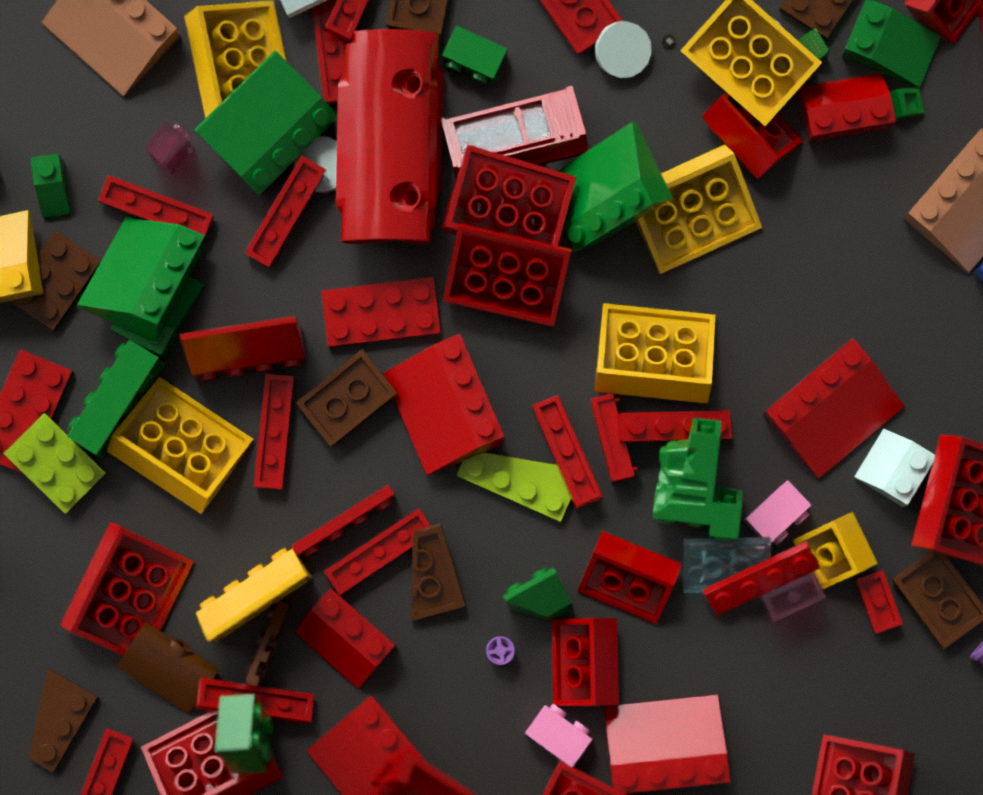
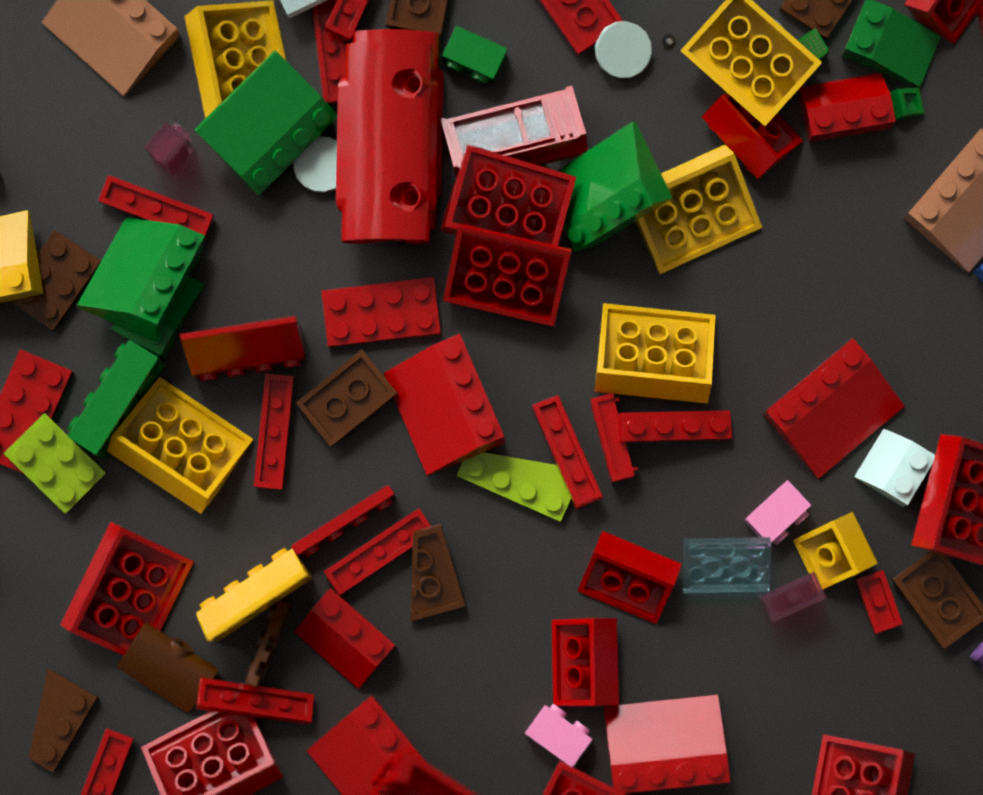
green slope [30,154,71,219] -> none
green brick [215,694,274,774] -> none
red plate [245,155,327,267] -> none
medium lavender wheel [486,636,515,665] -> none
green slope [503,568,574,622] -> none
green brick [652,418,743,542] -> none
red plate [703,541,821,616] -> none

